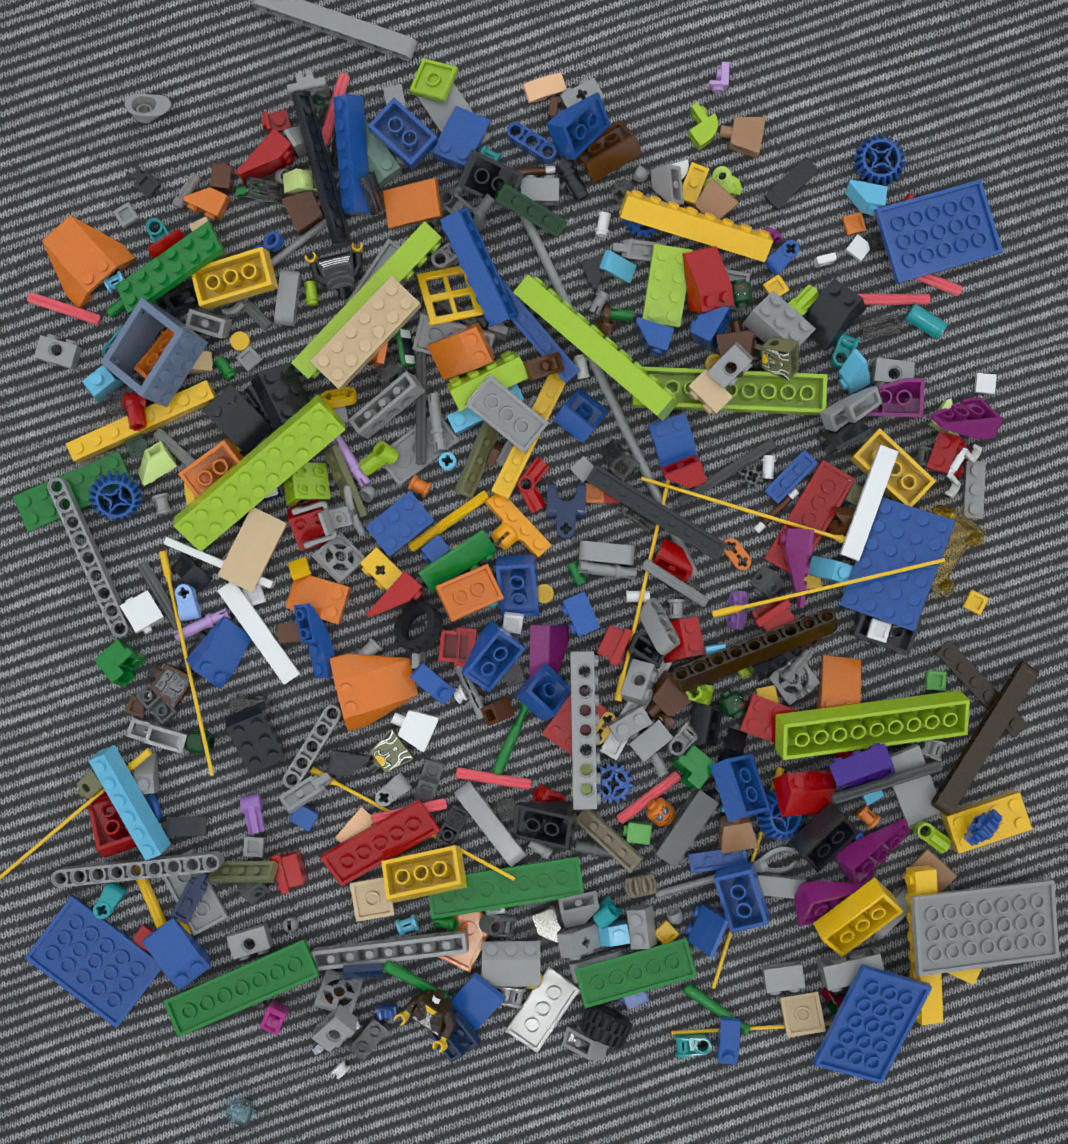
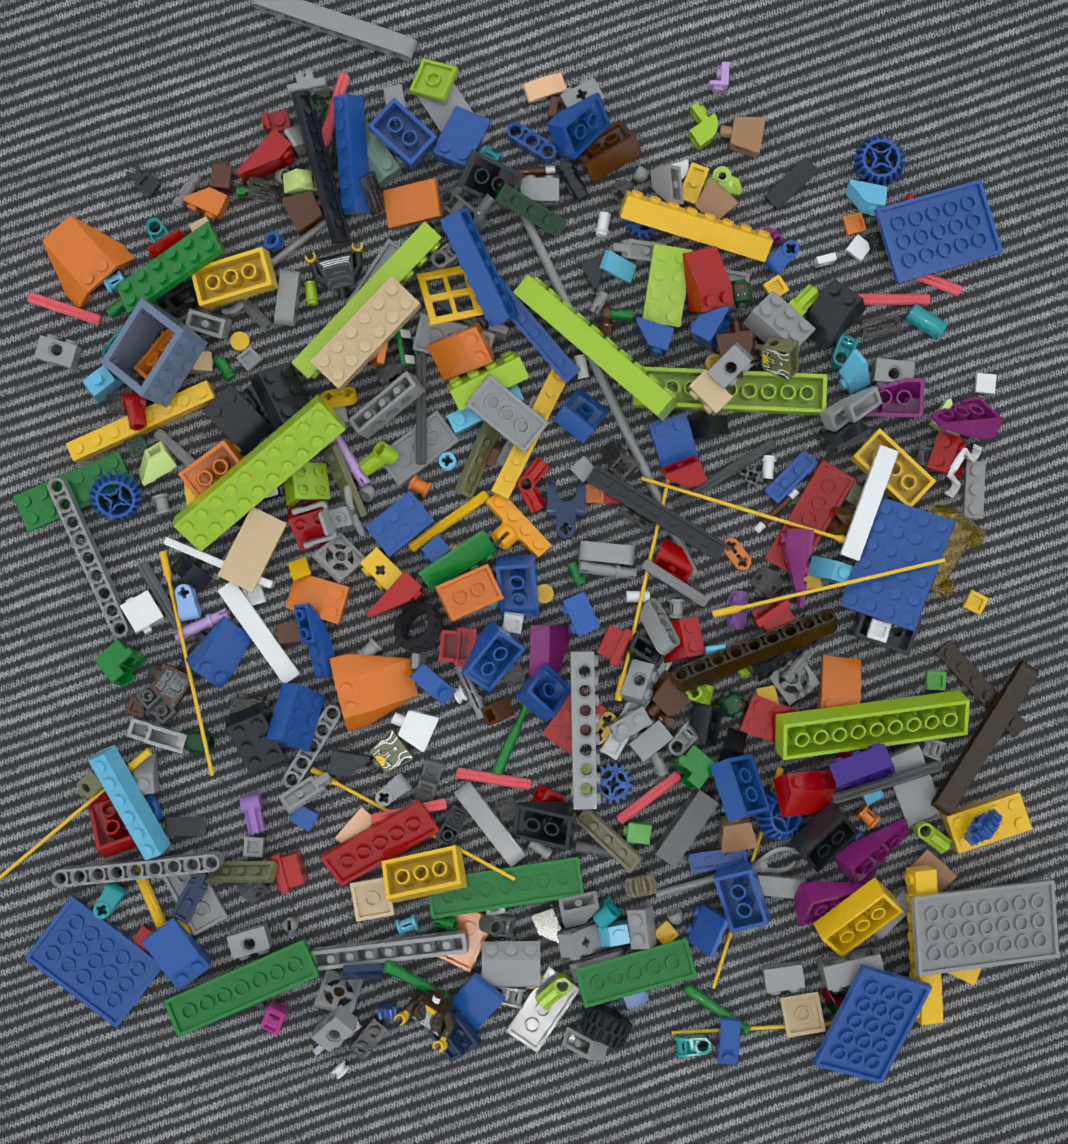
light grey tile [113,202,140,229] -> none
light grey piece [125,93,171,123] -> none
clear light blue head [226,1097,256,1126] -> none
light grey pin [427,393,447,452] -> none
reddish brown slope [524,352,564,381] -> none
orange head [646,798,675,827] -> none
none -> blue brick [266,683,325,752]
none -> lime piece [535,973,572,1010]
none -> black slope [689,415,729,440]

